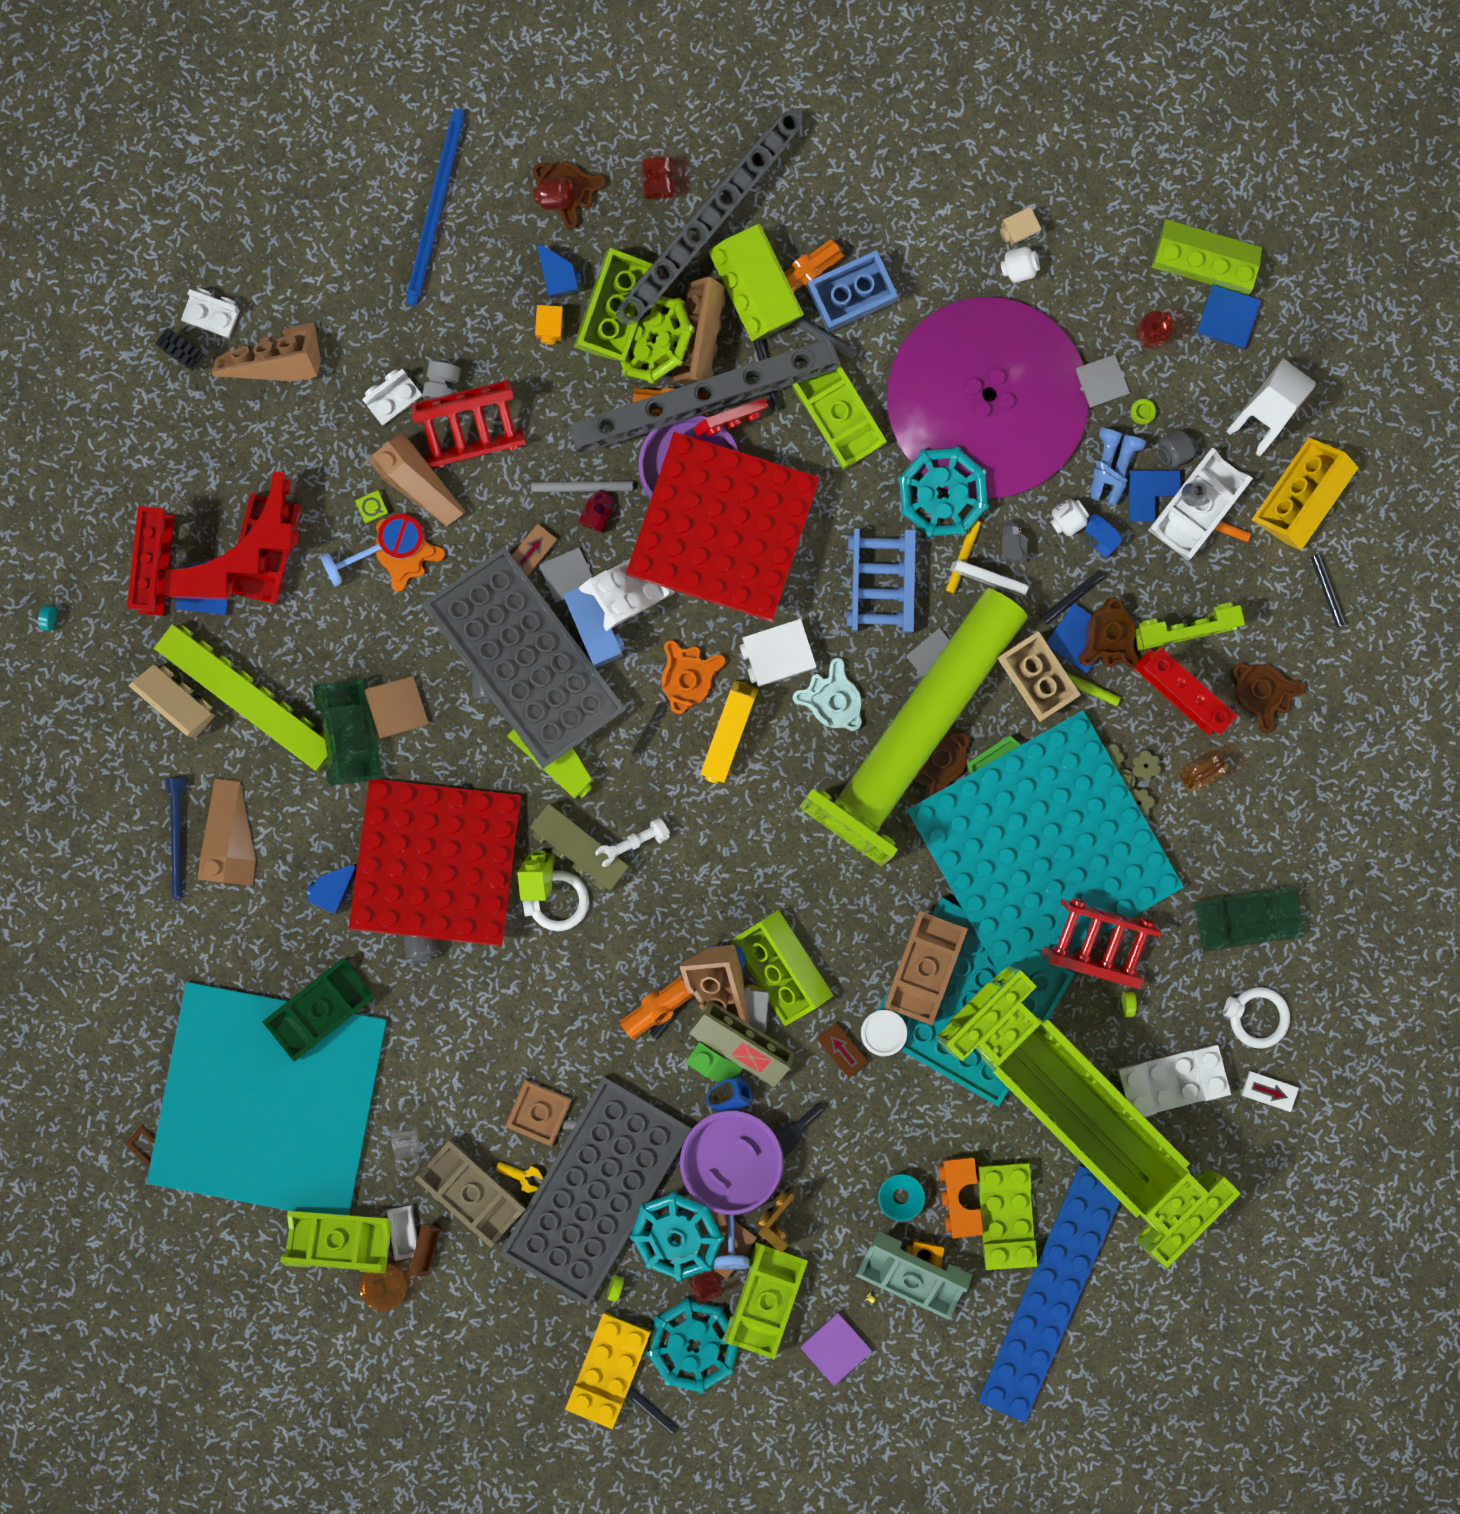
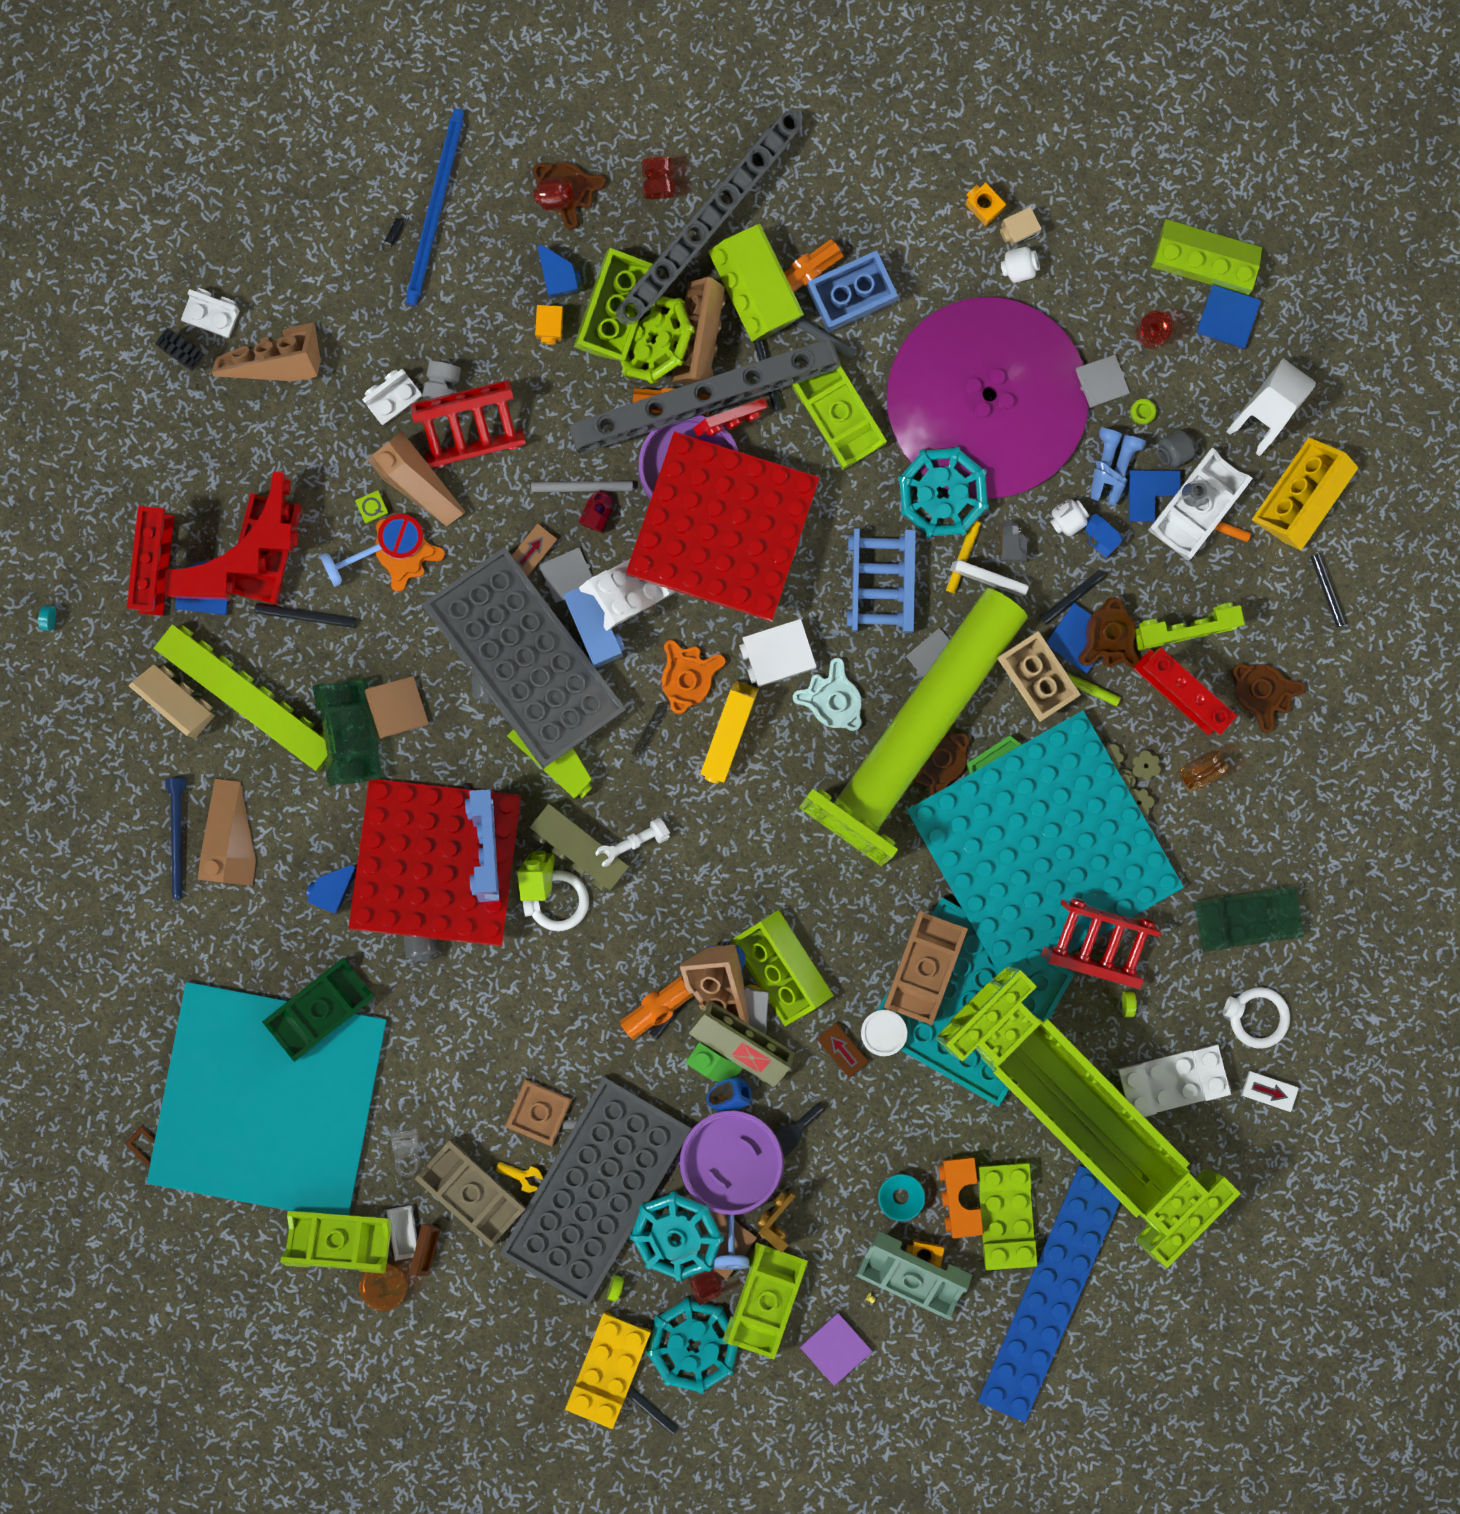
none -> black bar [255,603,357,628]
none -> black piece [382,213,407,251]
none -> medium blue piece [465,789,499,902]
none -> light orange brick [965,183,1006,226]

